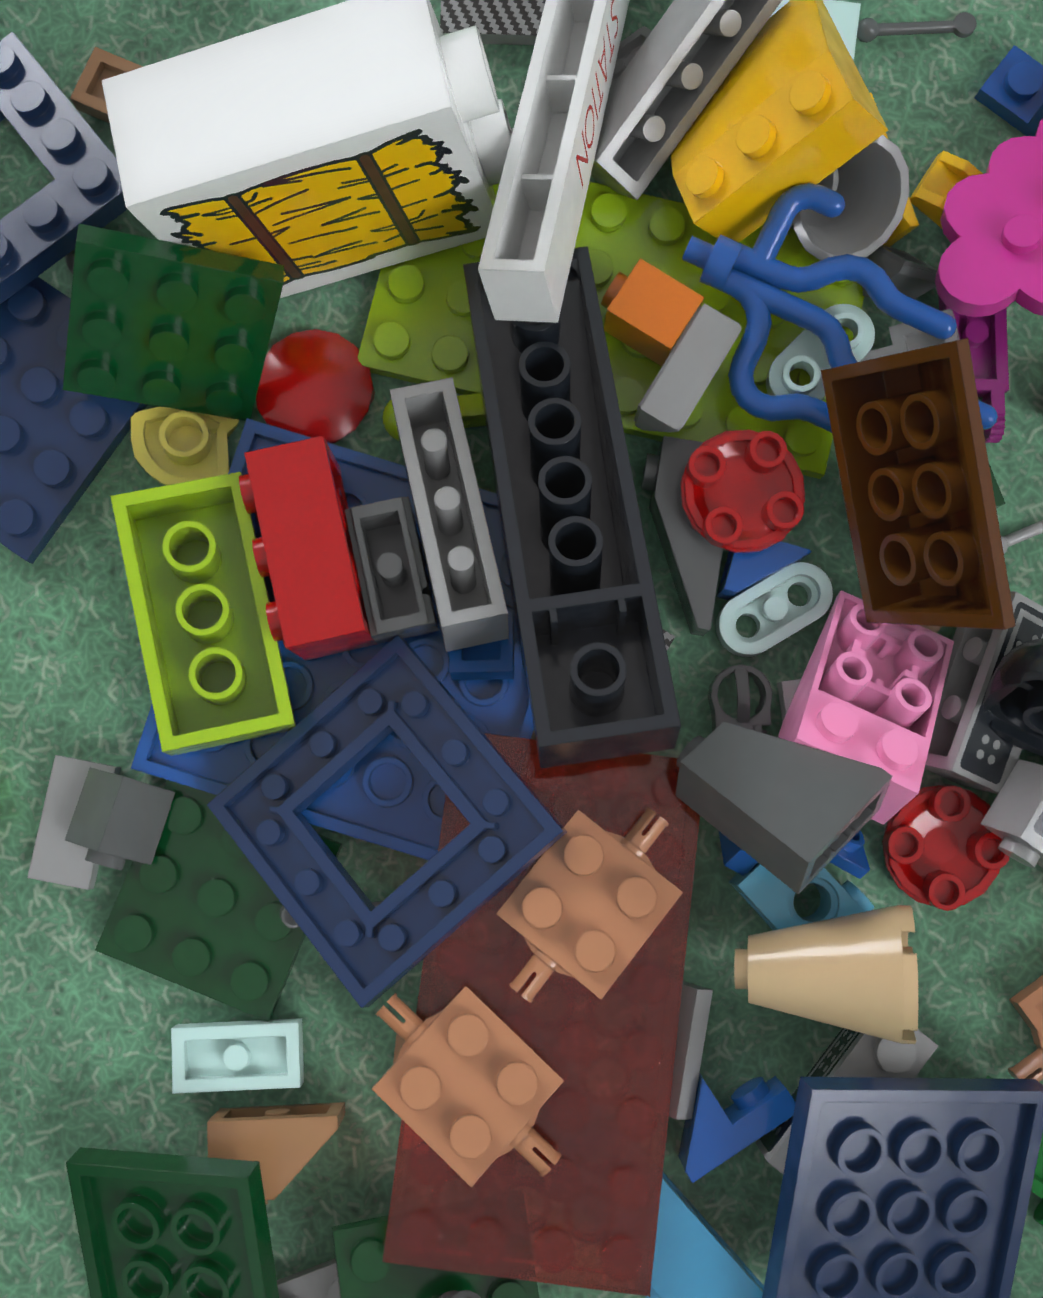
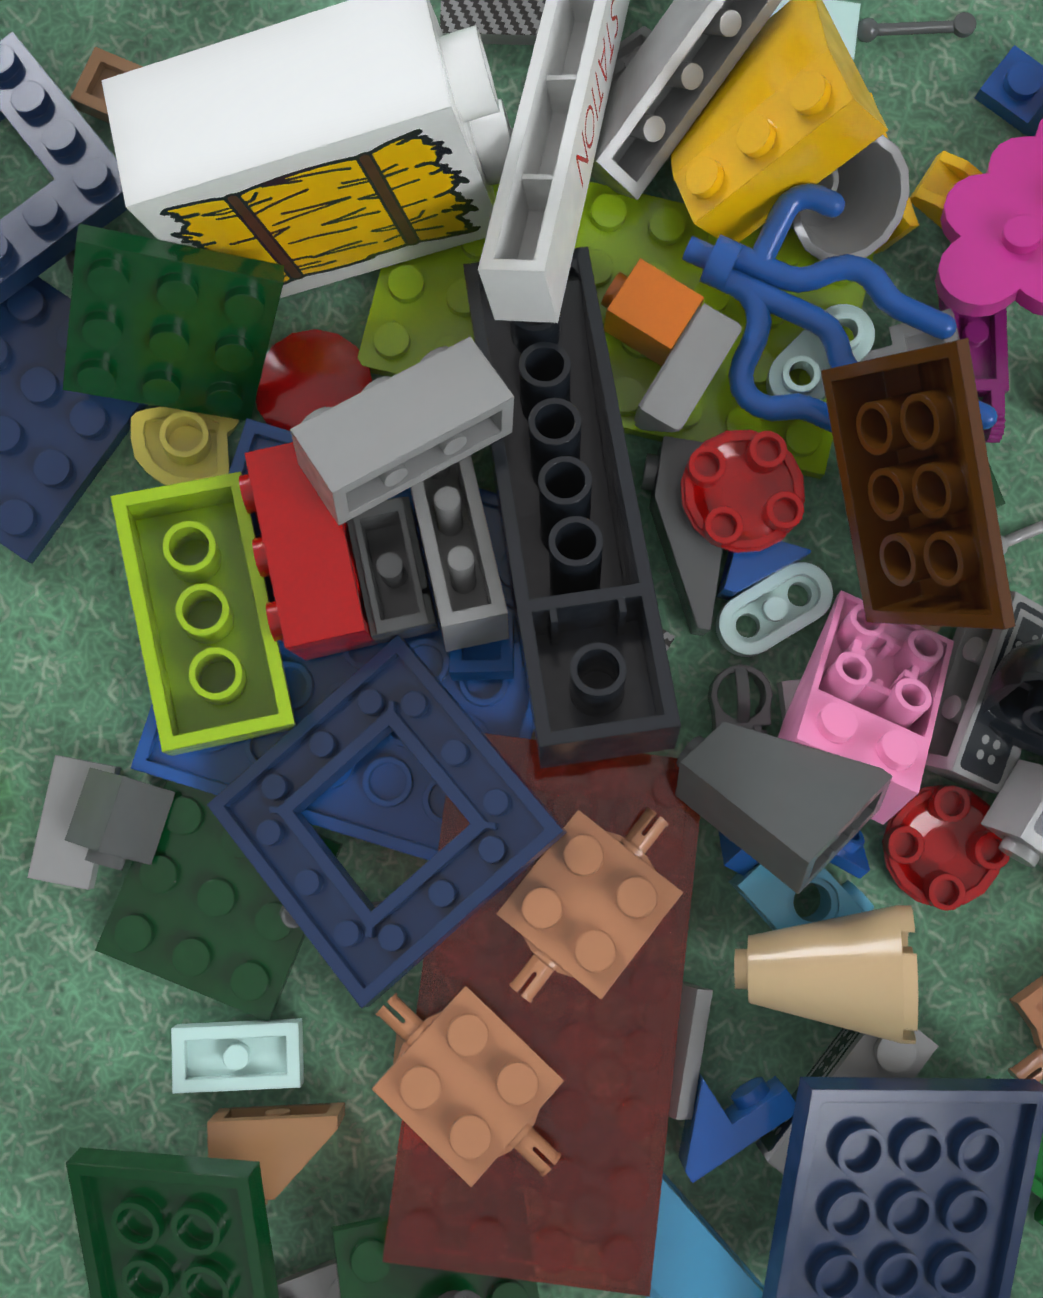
dark grey slope [862,245,937,299] -> none
none -> light grey brick [290,336,514,526]

